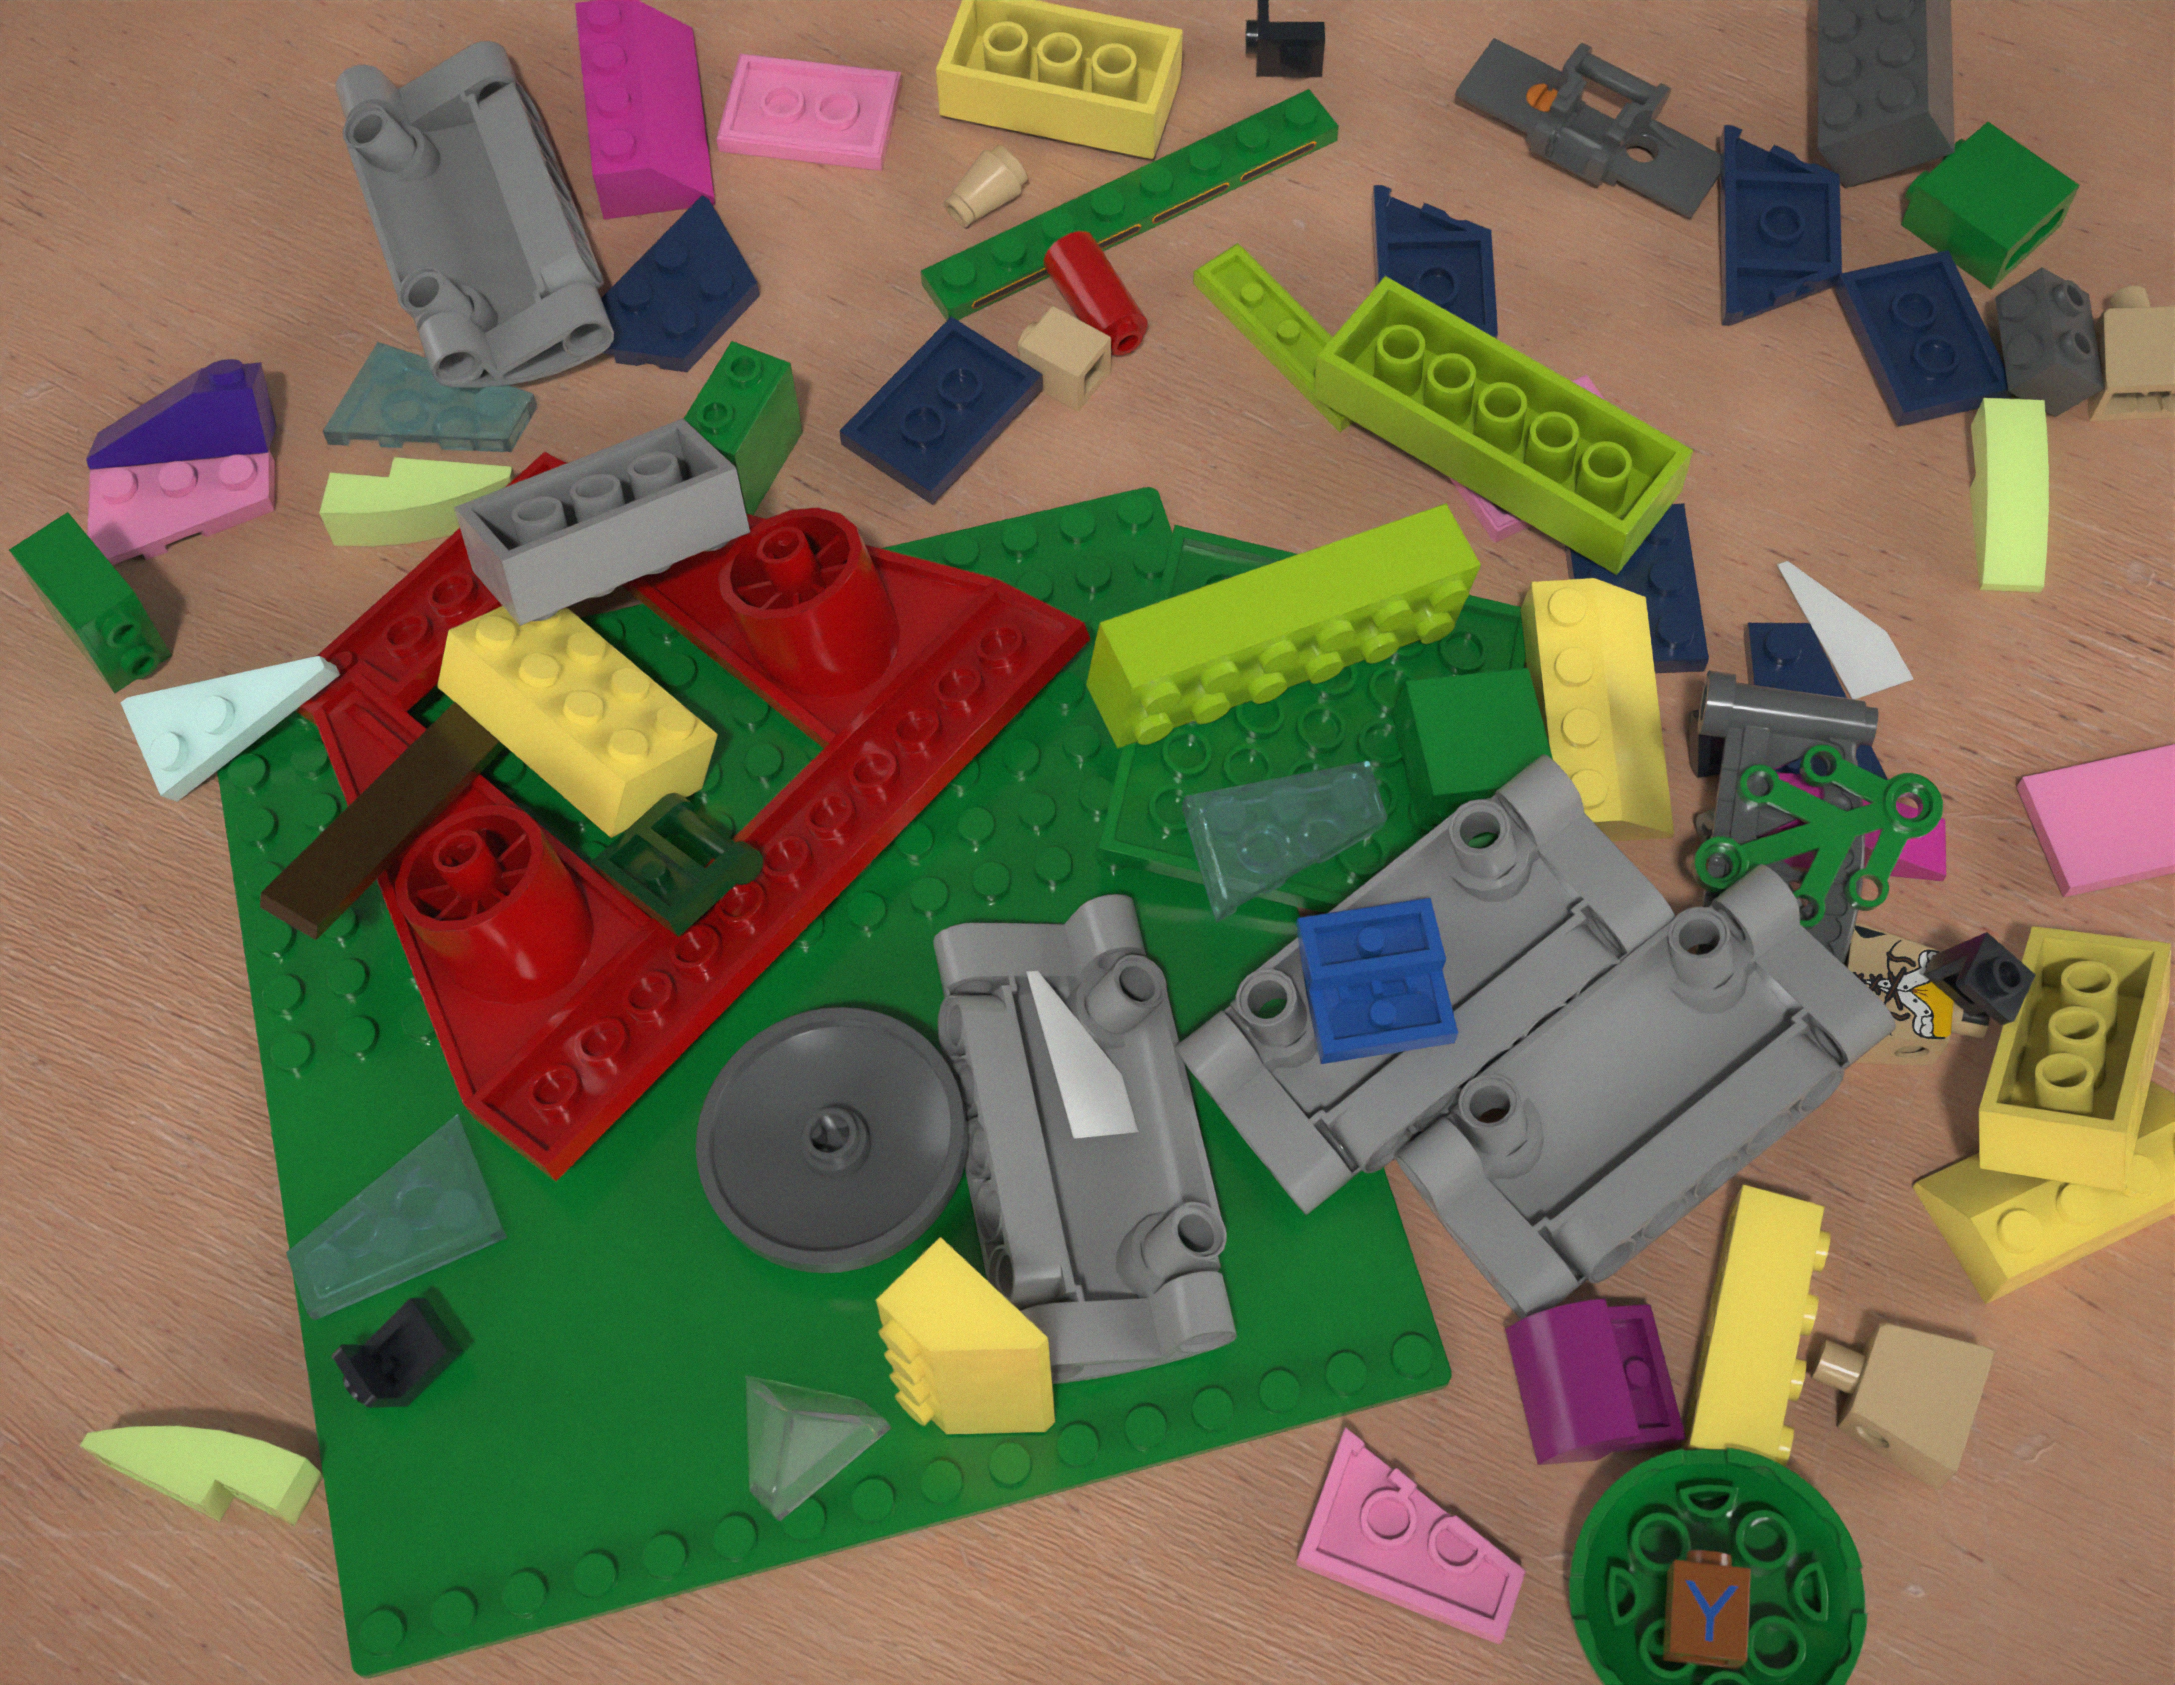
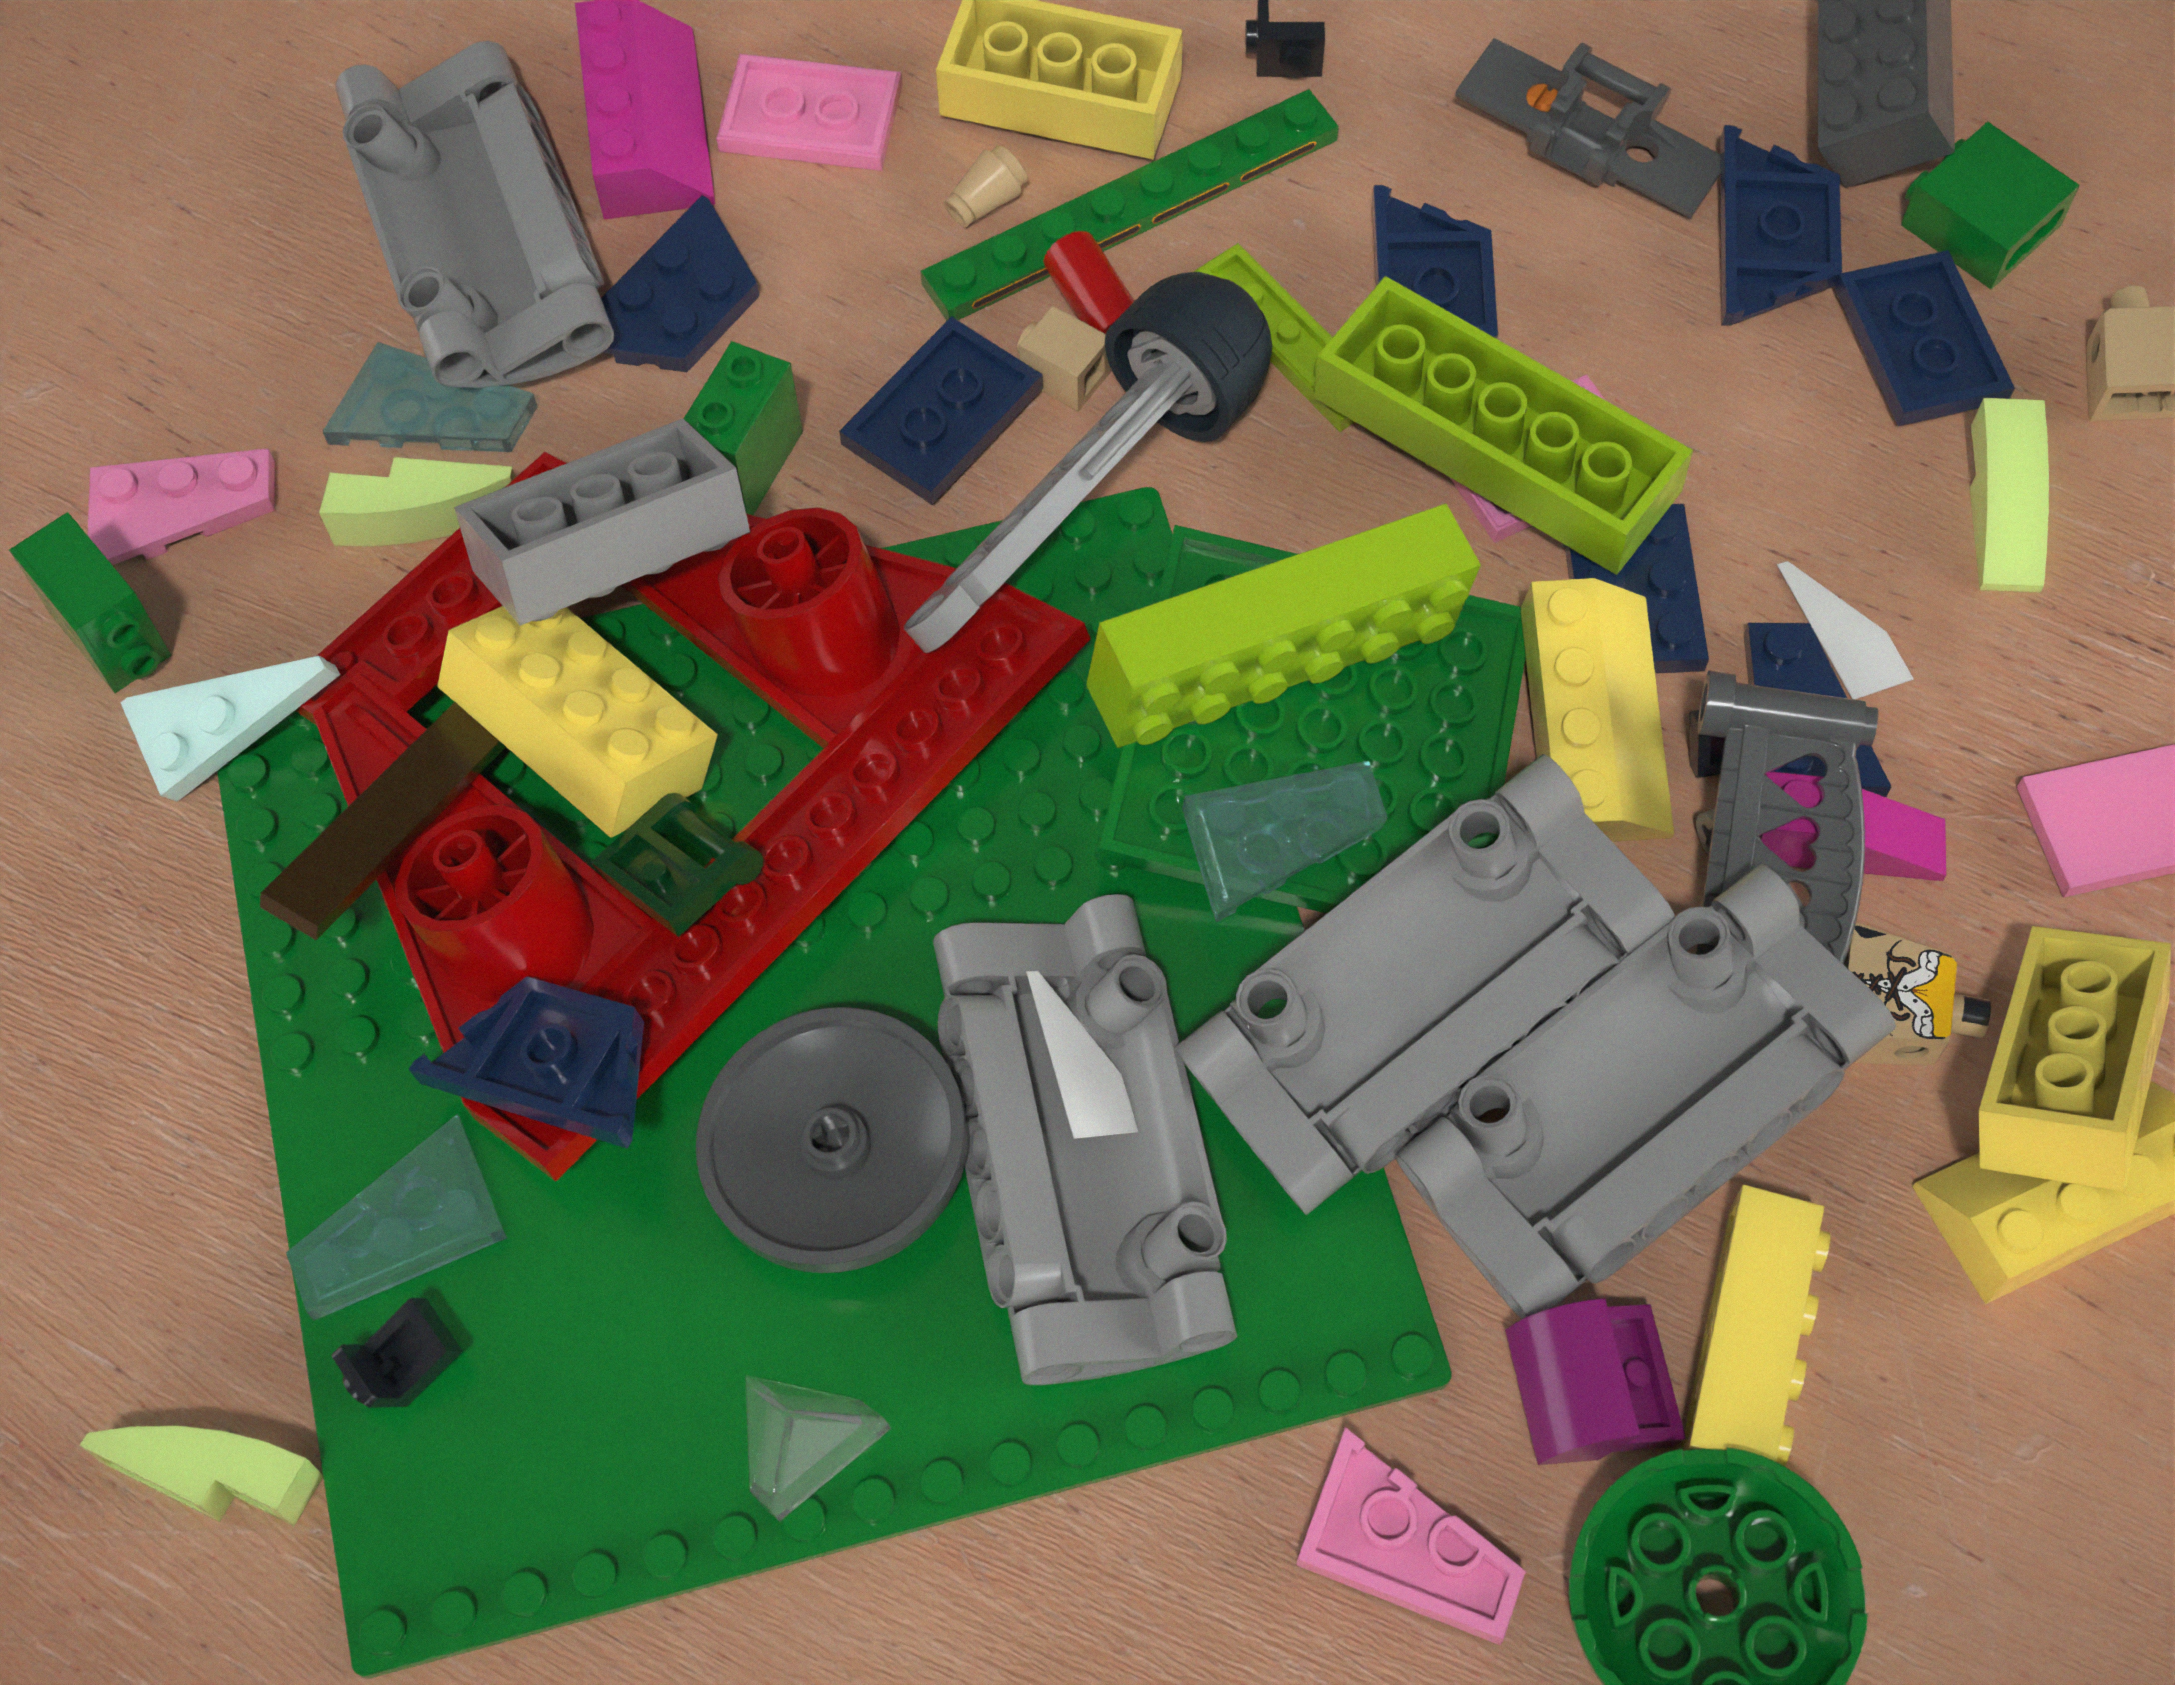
dark purple slope [86,359,277,470] -> none
light yellow slope [876,1237,1055,1434] -> none
blue slope [1296,898,1458,1064] -> none
green piece [1392,668,1553,826] -> none
dark orange brick [1663,1550,1751,1669] -> none
green plant [1691,744,1943,930] -> none
tan torso [1811,1323,1996,1489] -> none
black bracket [1923,932,2036,1025] -> none
dark grey brick [1995,267,2104,417] -> none
none -> dark blue wing [409,976,644,1149]
none -> piece [904,272,1272,653]

